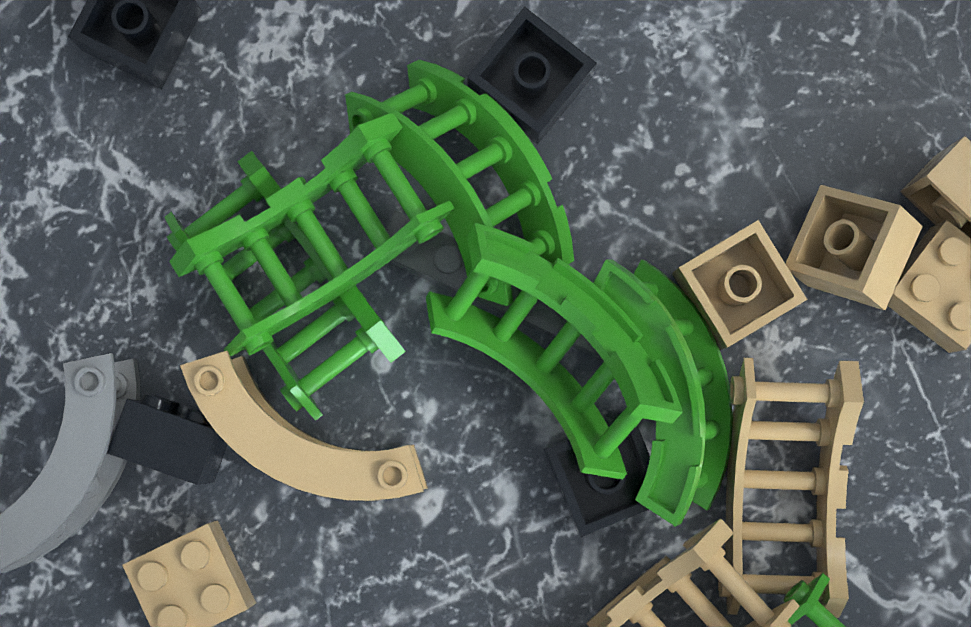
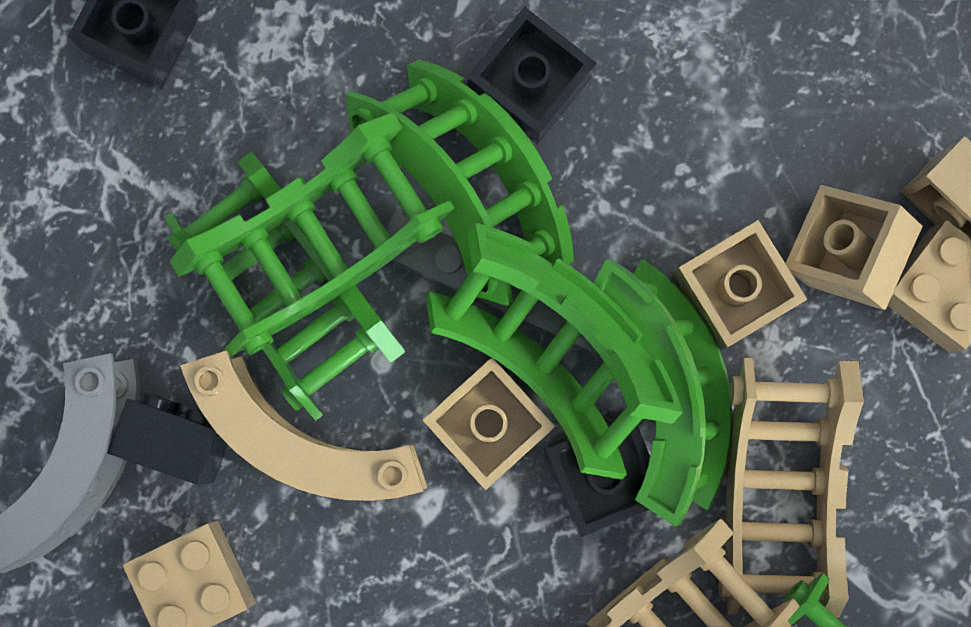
none -> tan brick [423,357,555,490]

